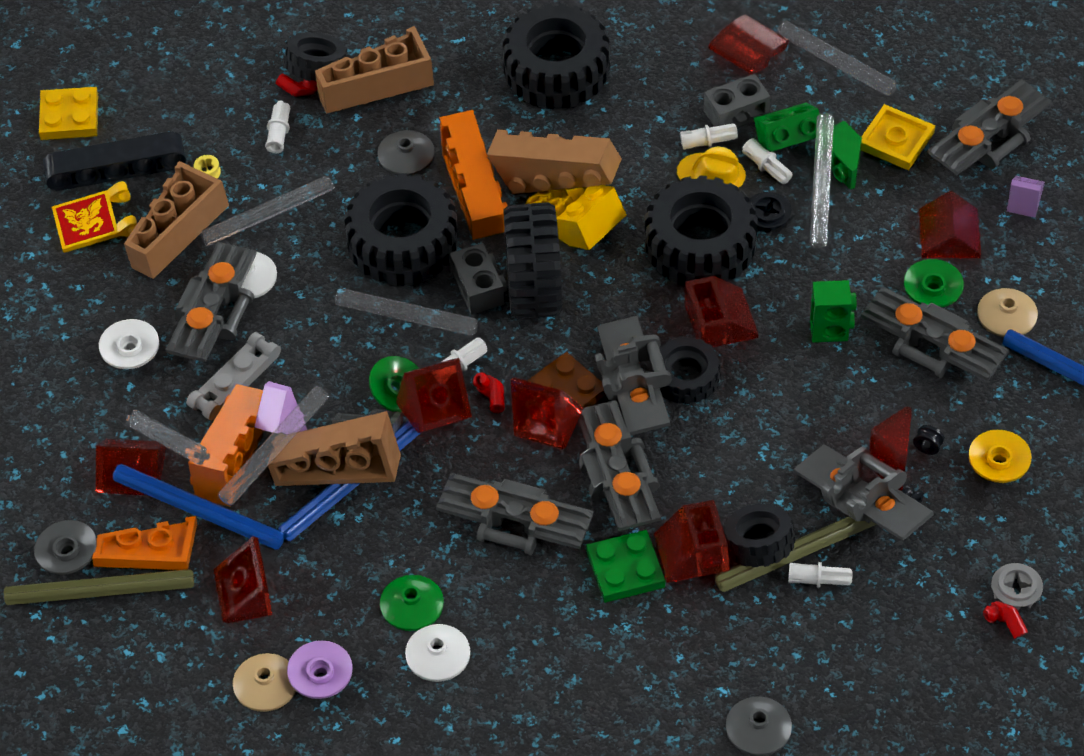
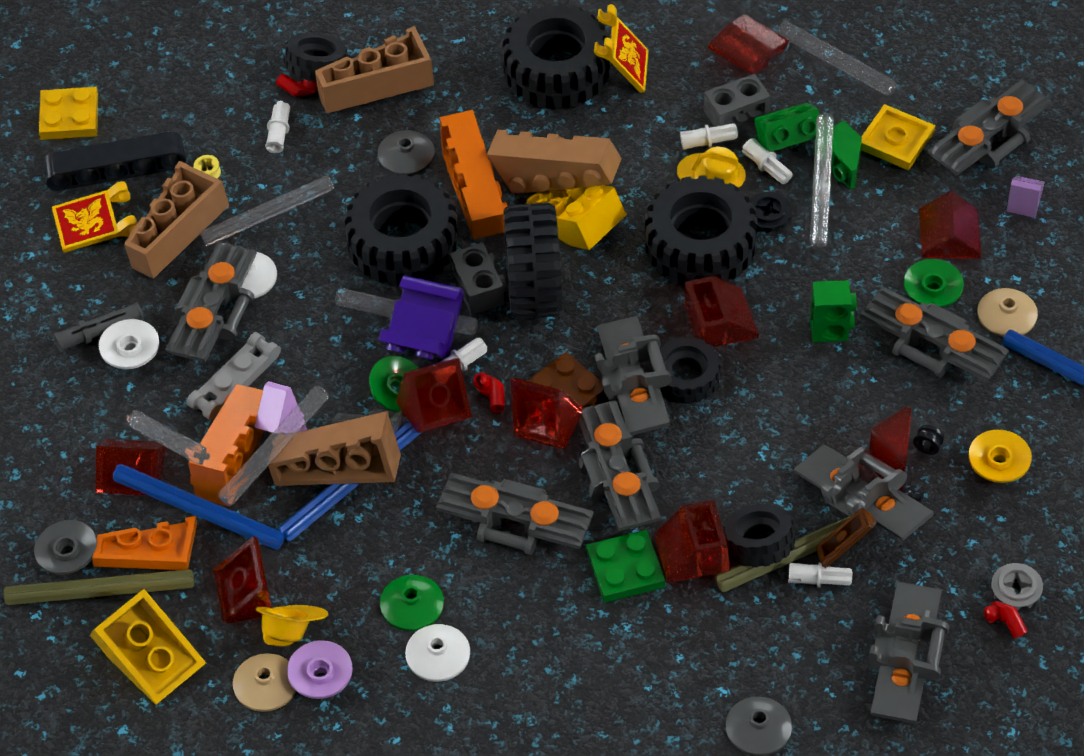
none -> dark grey pin [53,302,144,352]
none -> yellow slope [89,589,206,705]
none -> yellow piece [256,605,328,646]
none -> dark purple piece [379,275,464,360]
none -> flag [594,4,649,93]
none -> reddish brown slope [816,507,877,569]
none -> dark grey piece [868,582,950,724]

